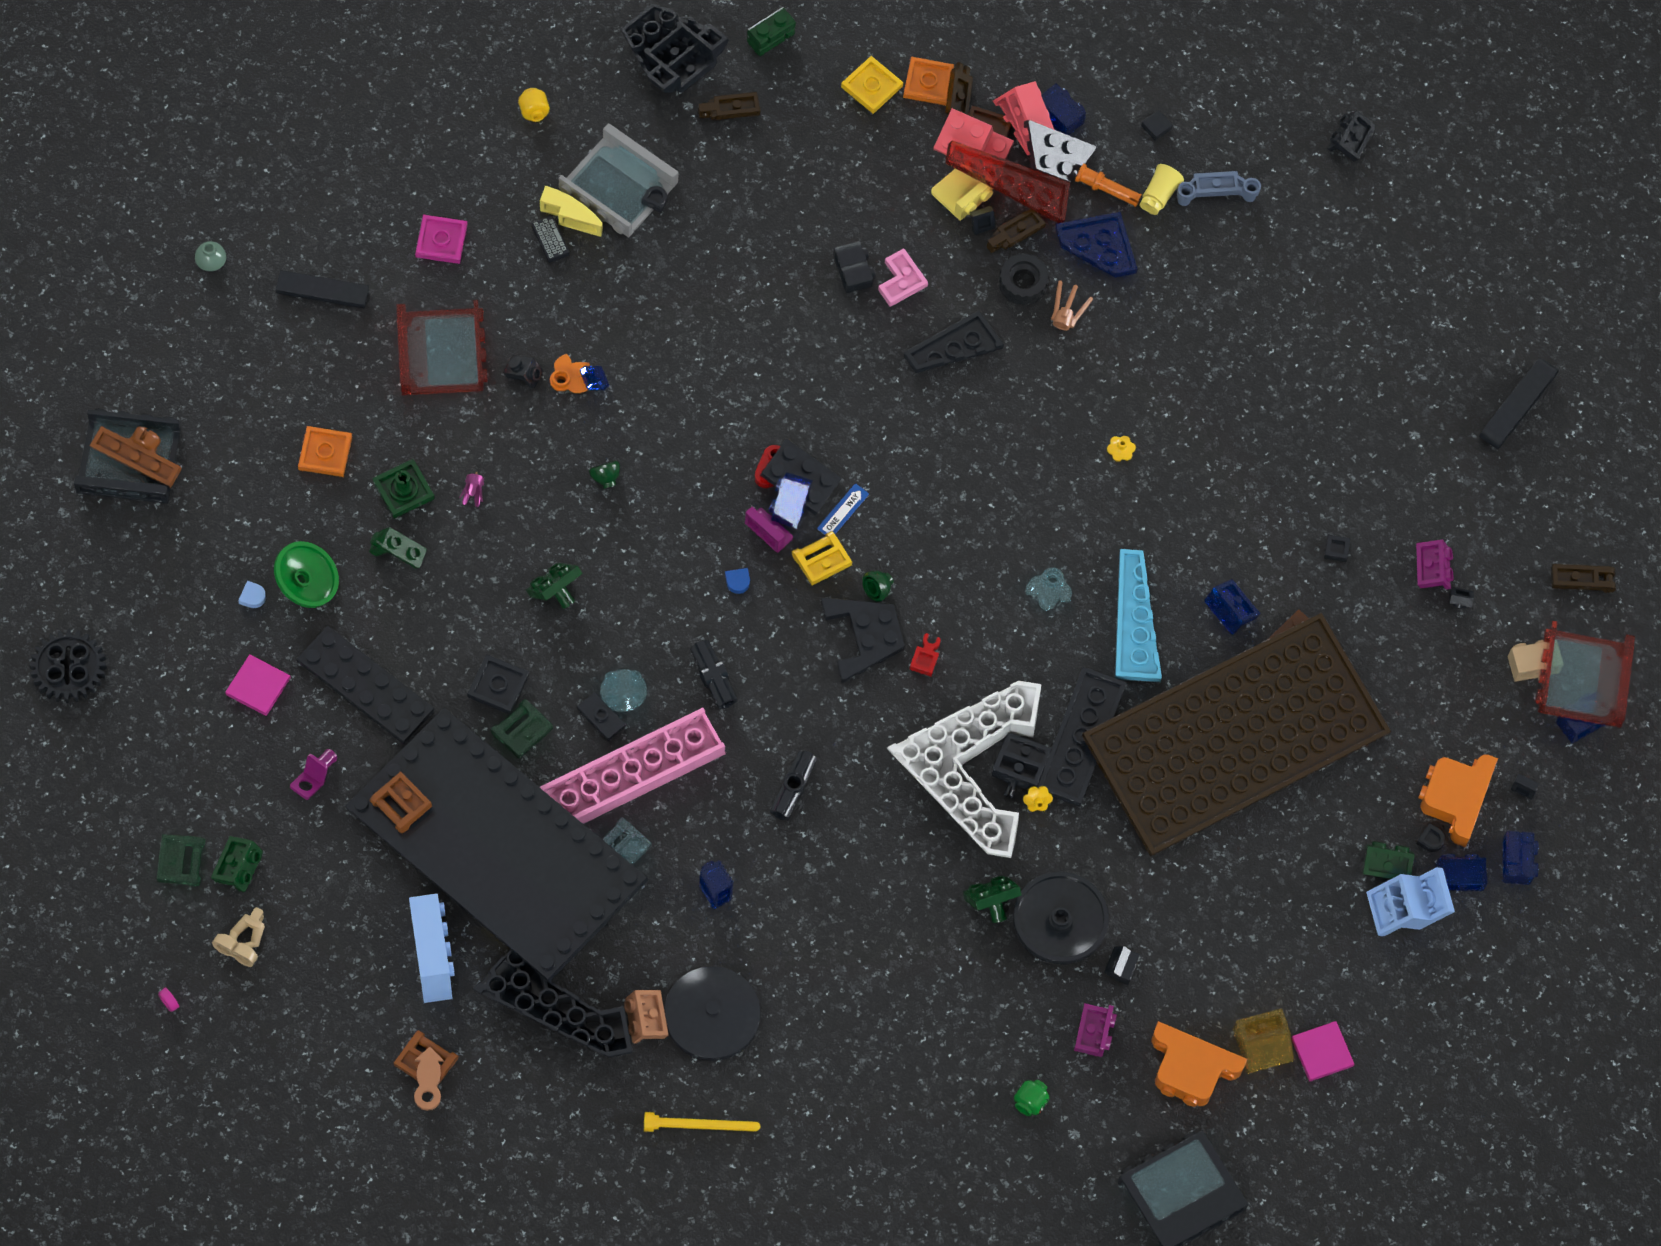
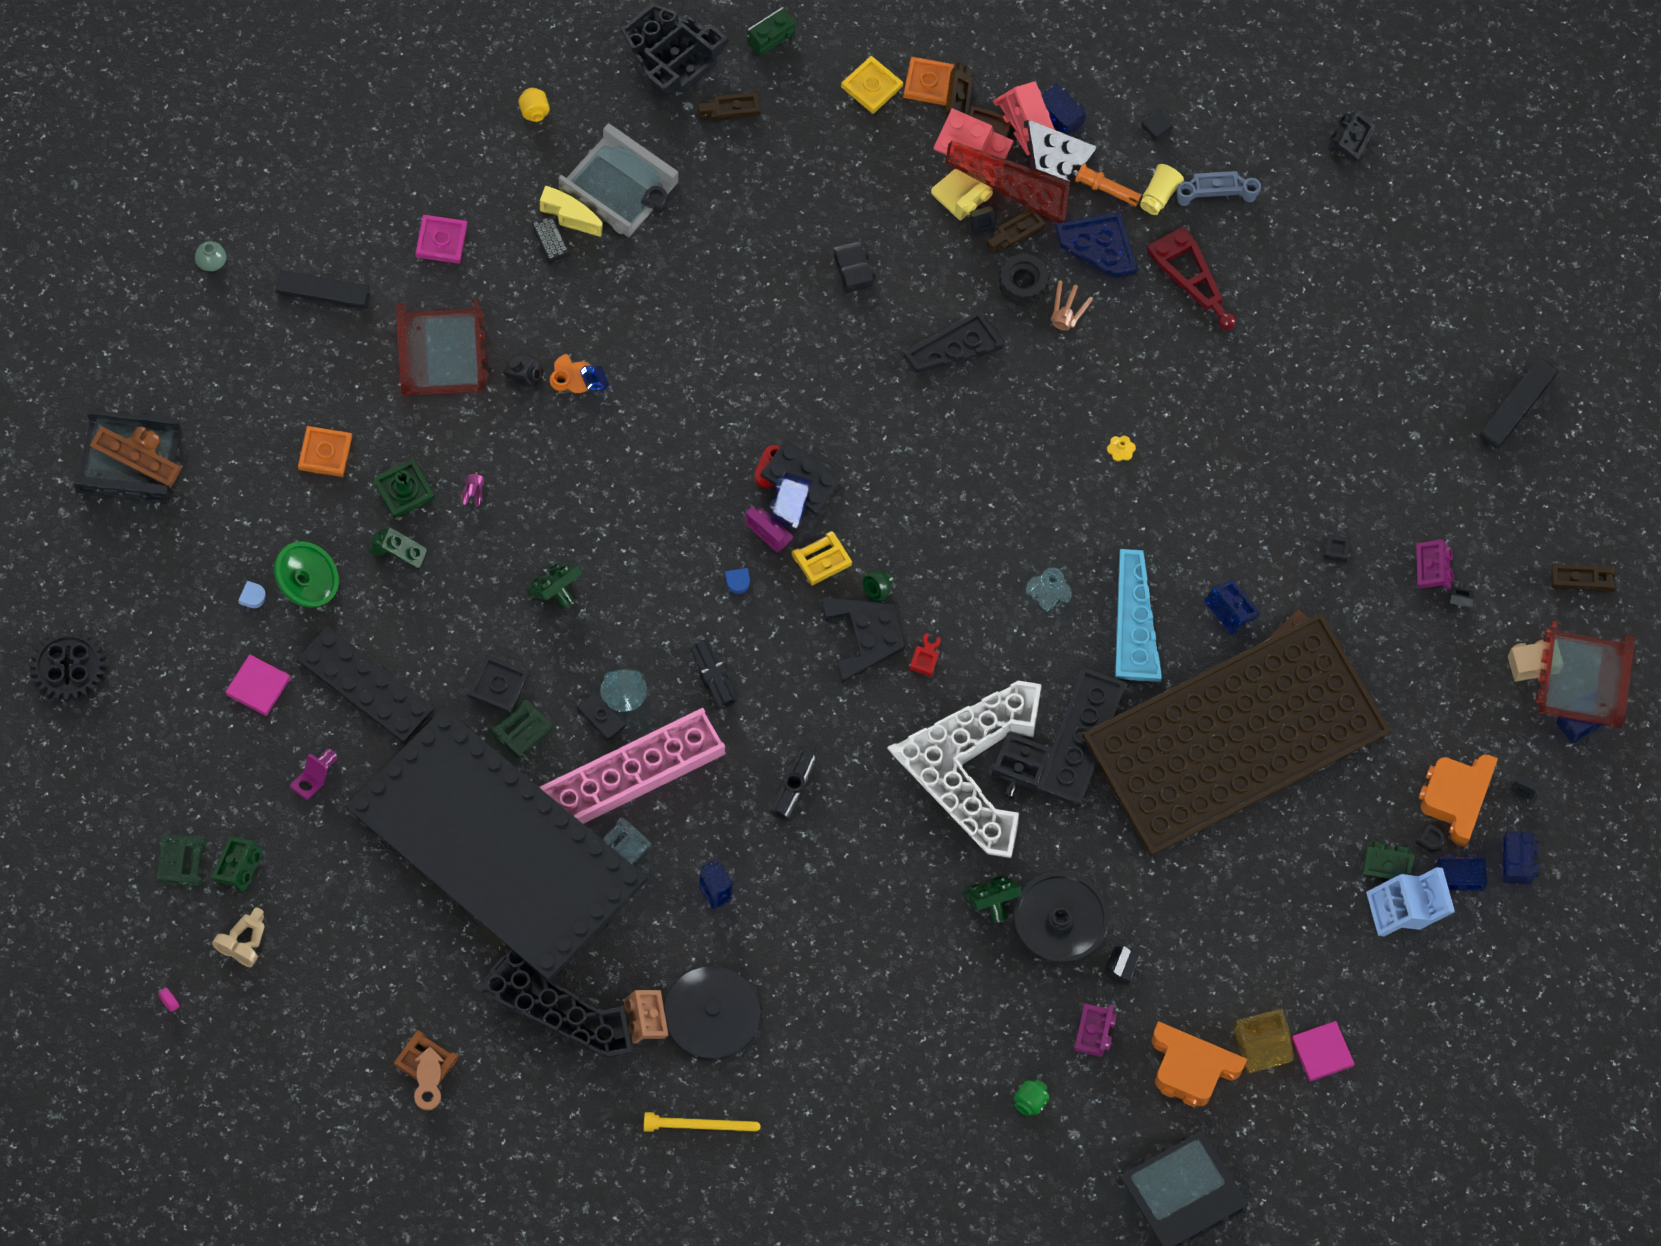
dark orange plate [370,772,432,833] -> none
light blue wedge [409,893,455,1003] -> none
dark green brick [589,461,620,489] -> none
sticker [817,484,869,535] -> none
bright pink plate [878,248,928,307] -> none
yellow plant [1023,786,1053,812] -> none
none -> dark red plate [1147,226,1236,330]

